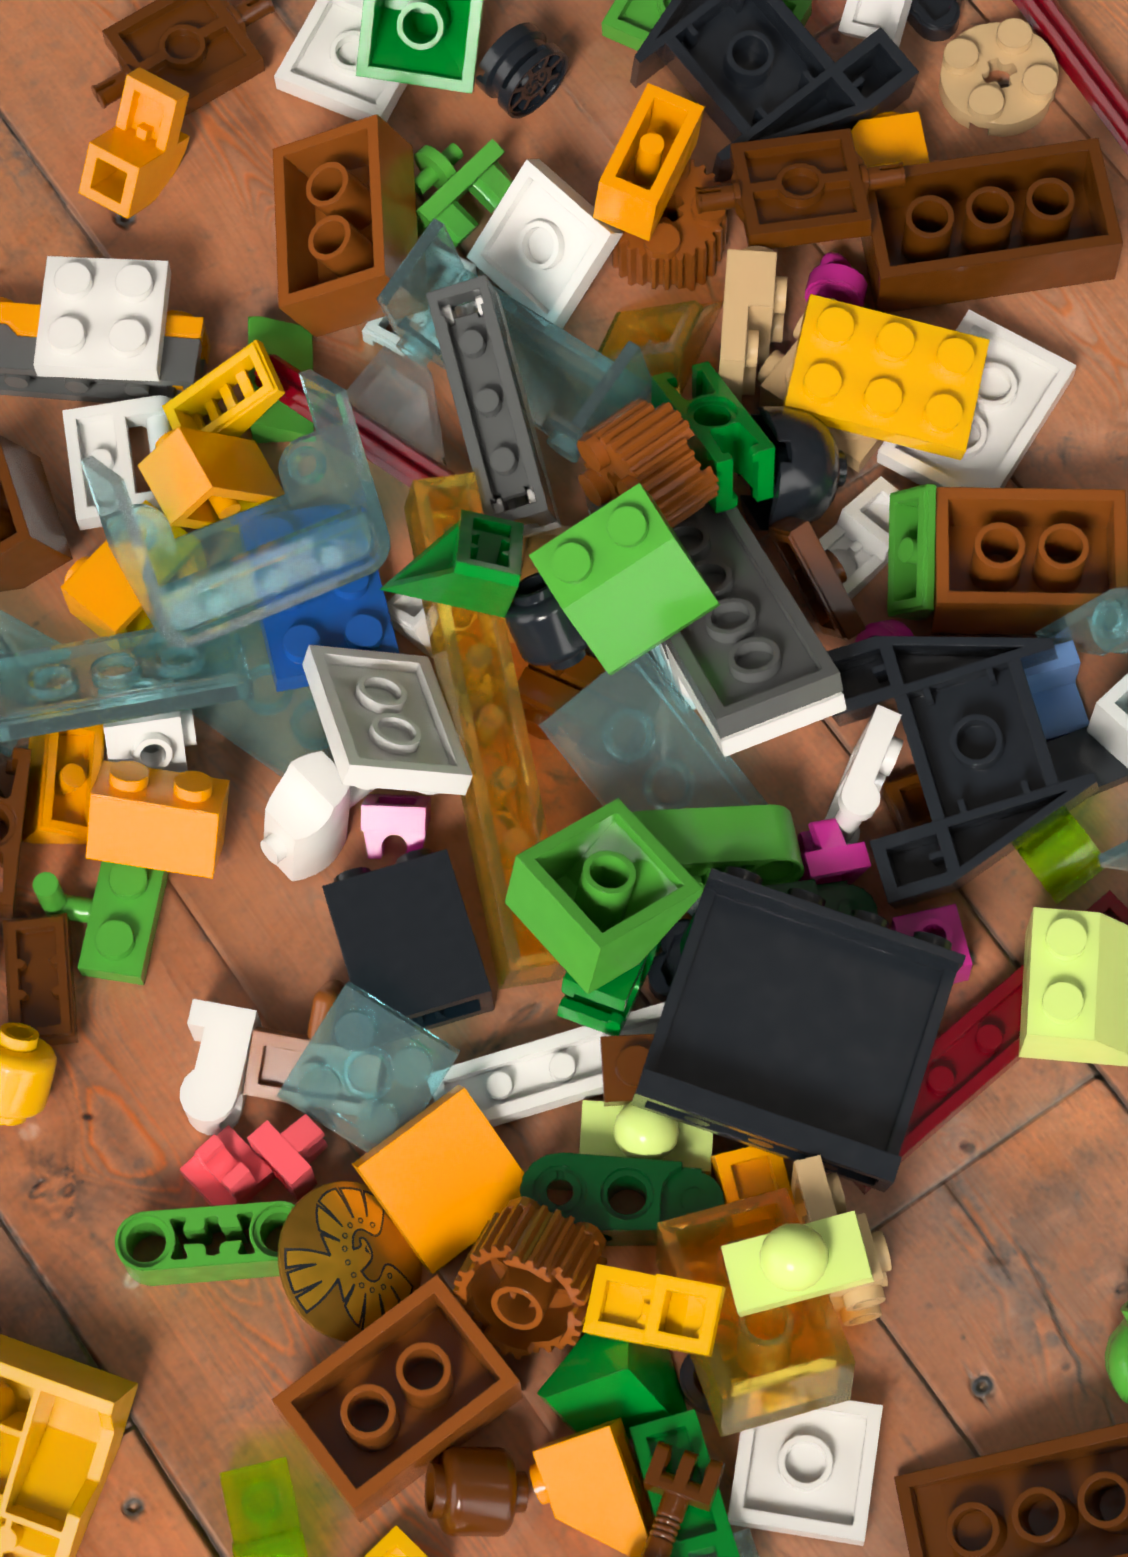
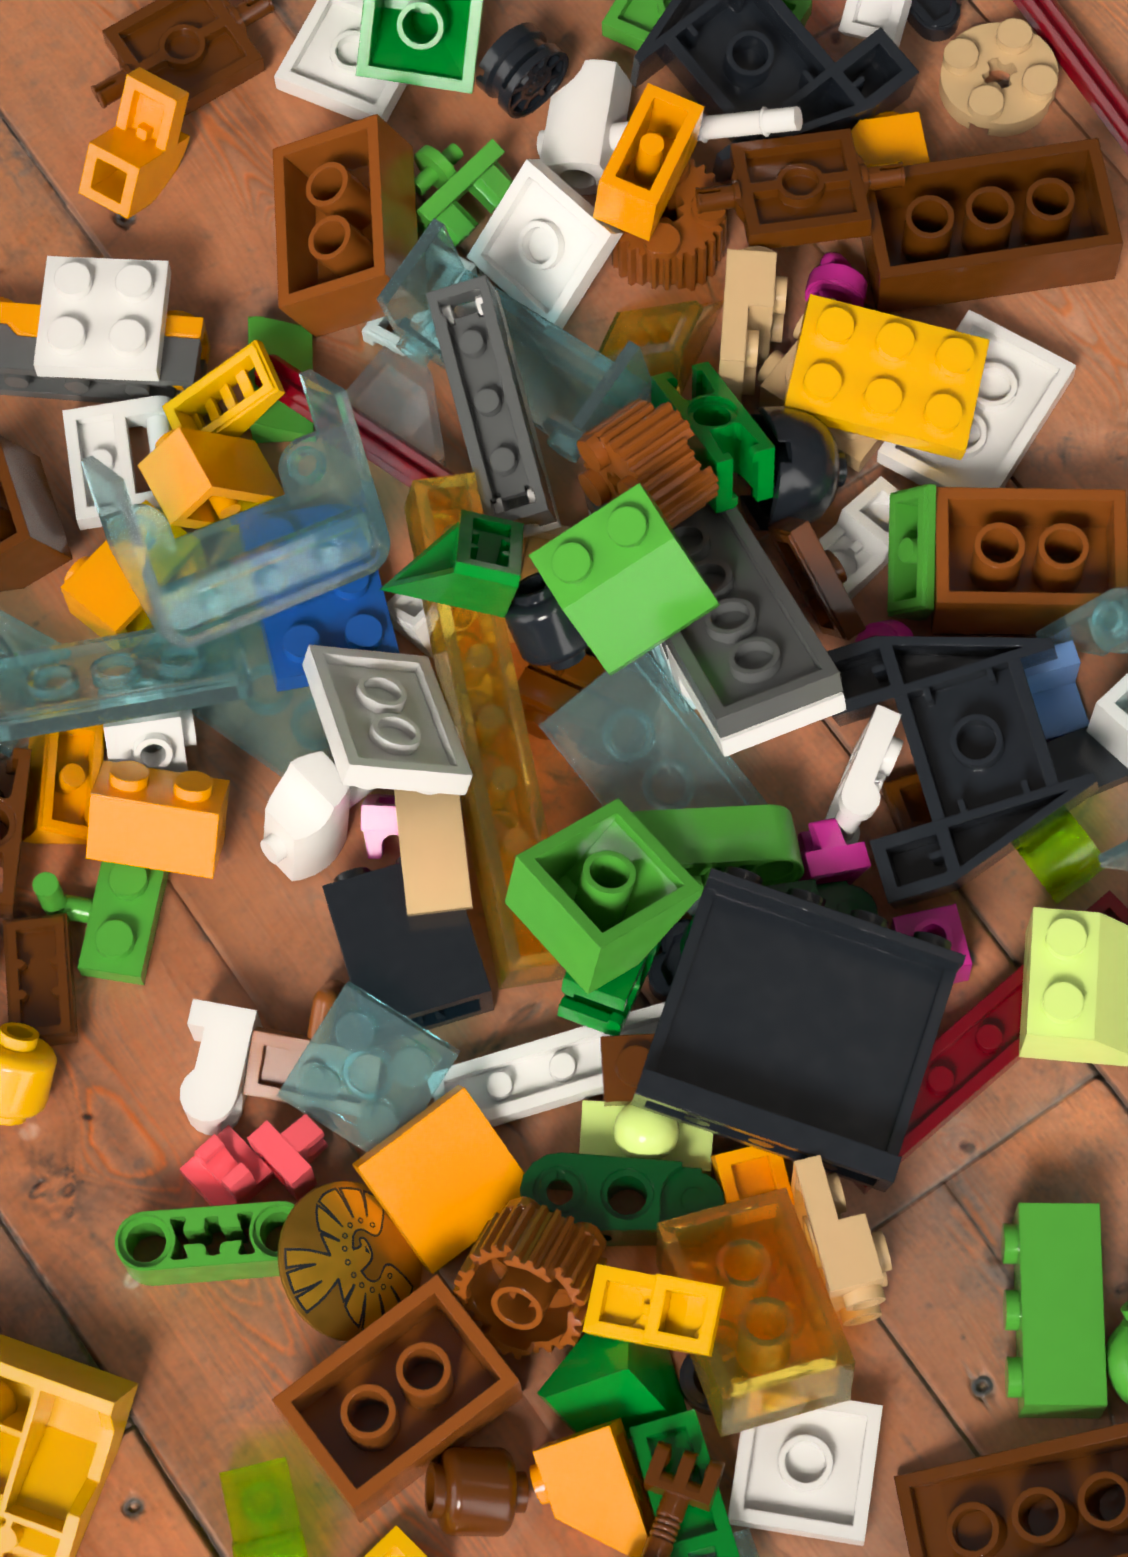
yellowish green tile [721,1210,874,1317] -> none
none -> tan slope [394,790,473,916]
none -> white piece [537,59,803,195]
none -> bright green brick [1001,1203,1108,1419]

